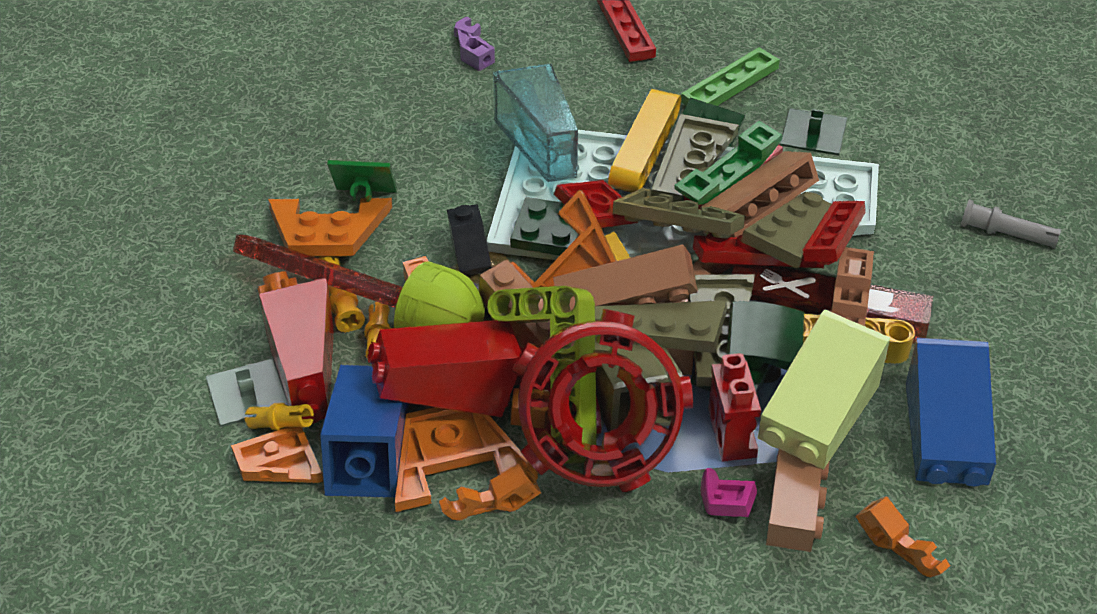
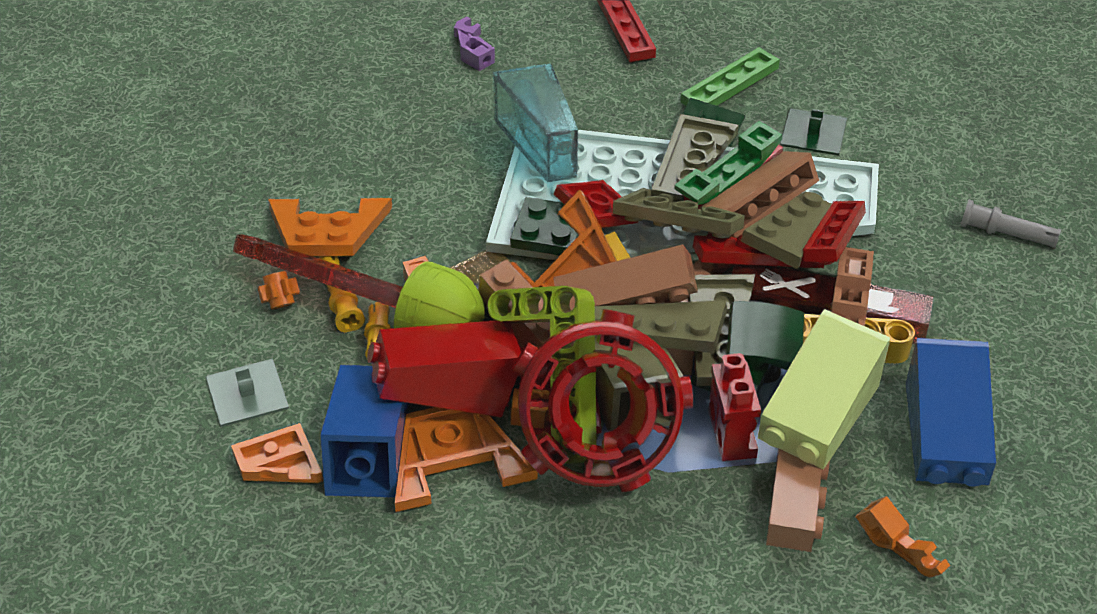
yellow pin [245,403,314,431] -> none
slope [259,278,334,424] -> none
green piece [327,160,397,202] -> none
orange piece [439,462,541,520] -> none
black slope [447,204,492,276] -> none
yellow beam [608,89,681,193] -> none
dark pink plate [700,468,757,517] -> none

